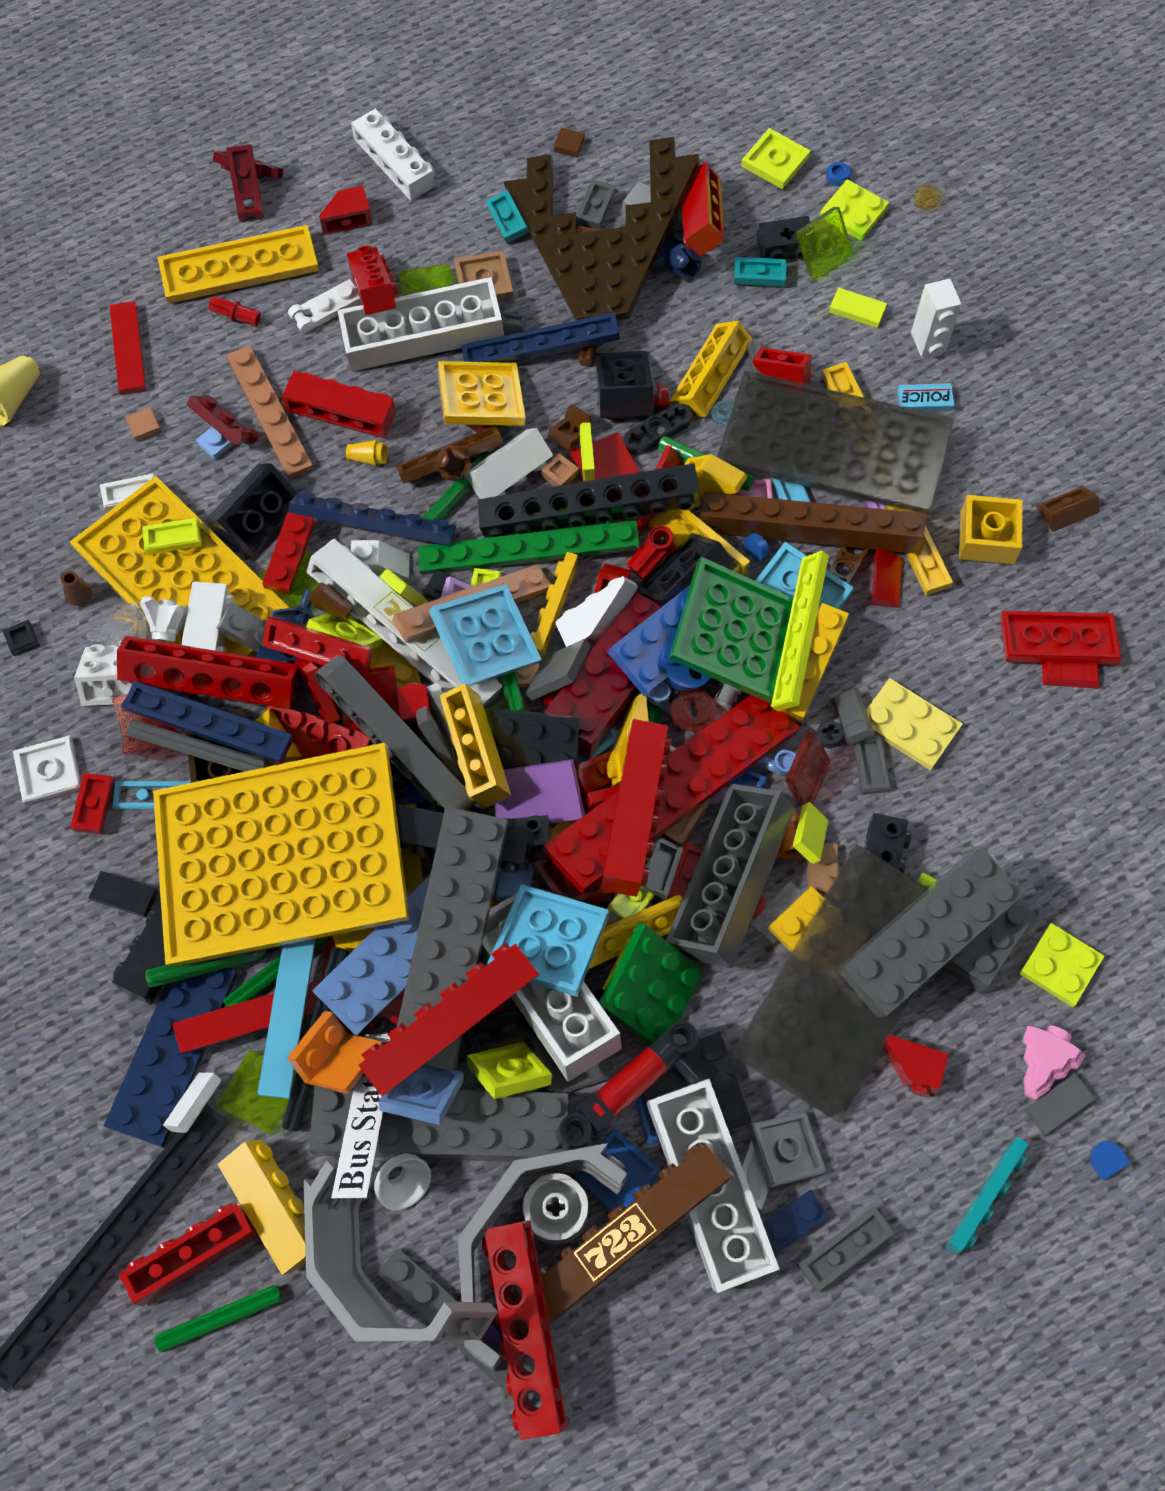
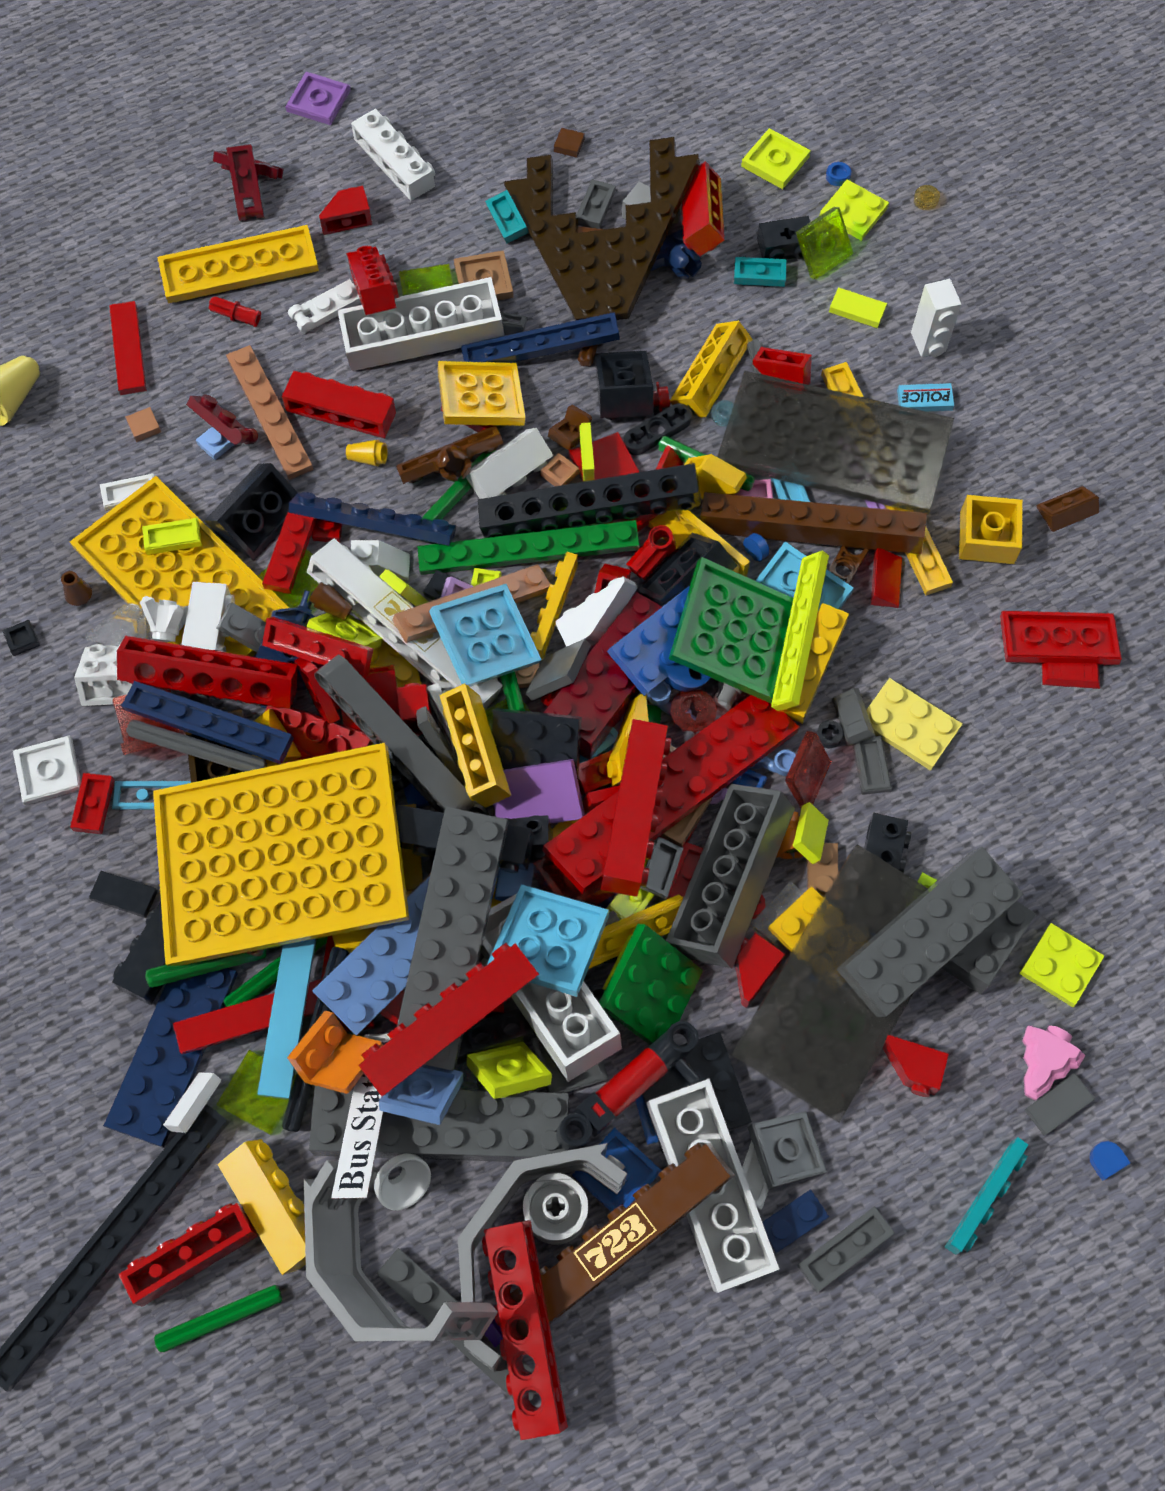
none -> medium lavender tile [285,72,351,125]
none -> red plate [312,518,343,543]
none -> red slope [735,933,785,1009]

